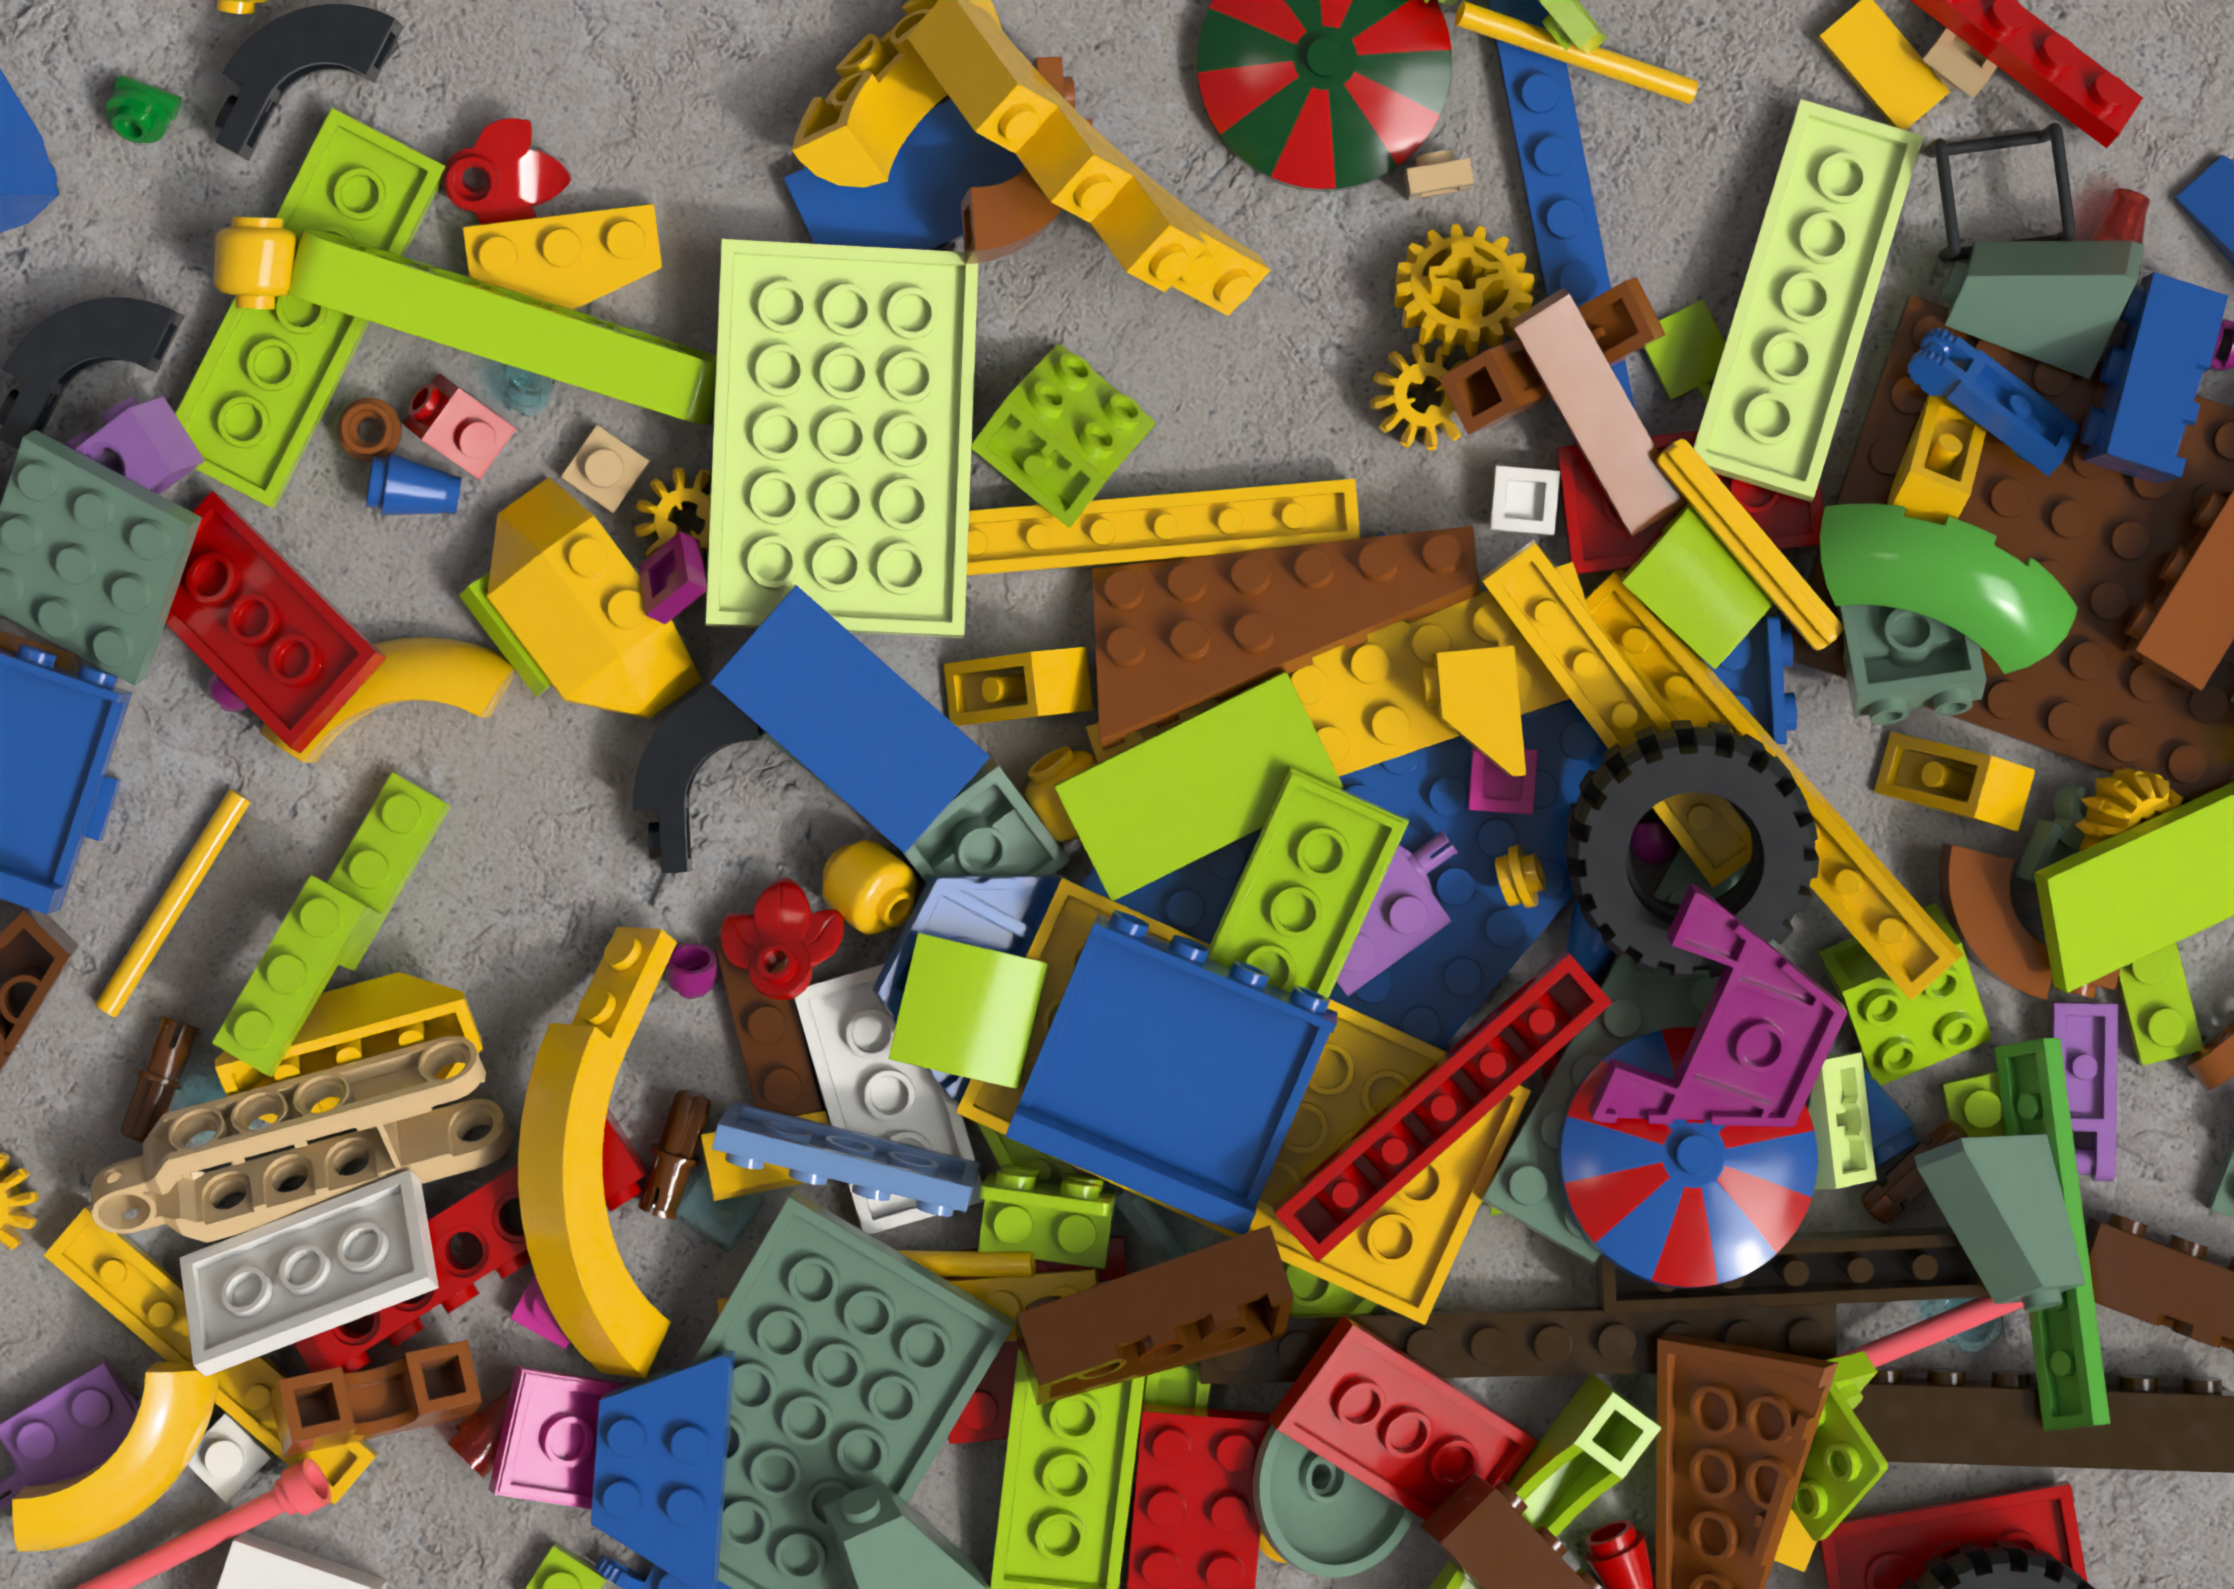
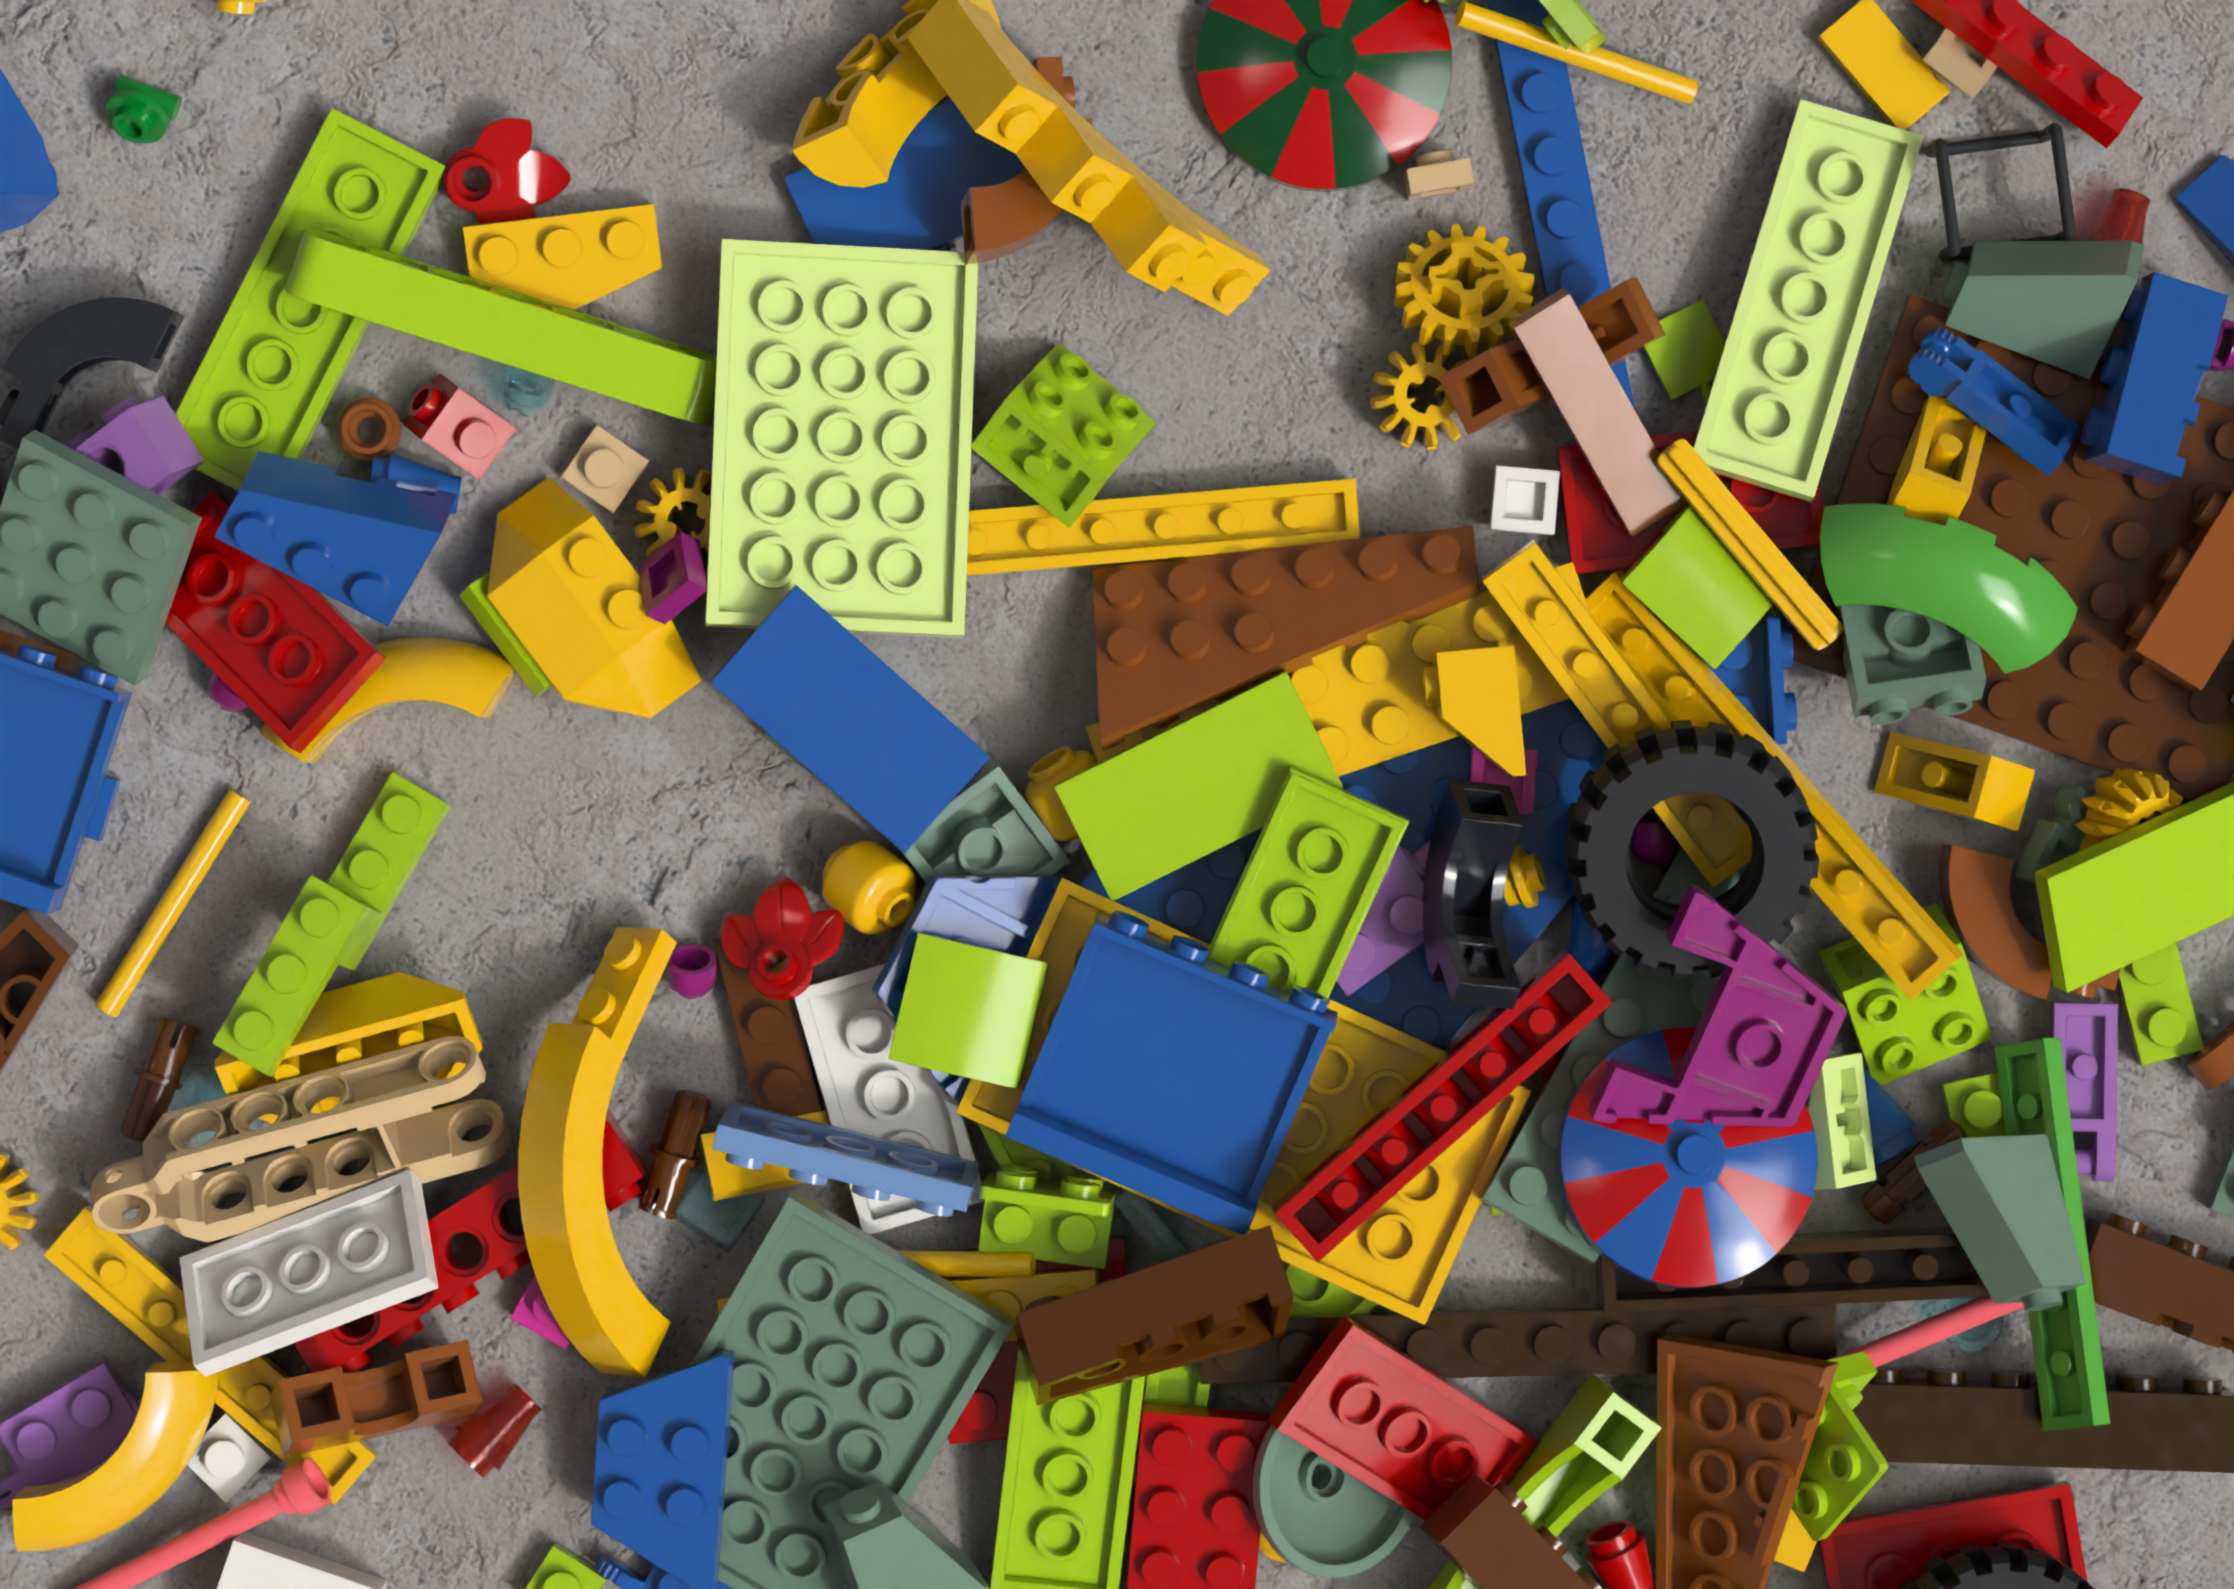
yellow head [213,217,299,309] -> none
black arch [215,4,404,161] -> none
plate [488,1365,629,1509] -> none
black arch [633,686,763,873] -> none
yellow slope [943,647,1093,726] -> none
none -> blue wedge [214,451,458,626]
none -> black arch [1423,779,1523,1009]

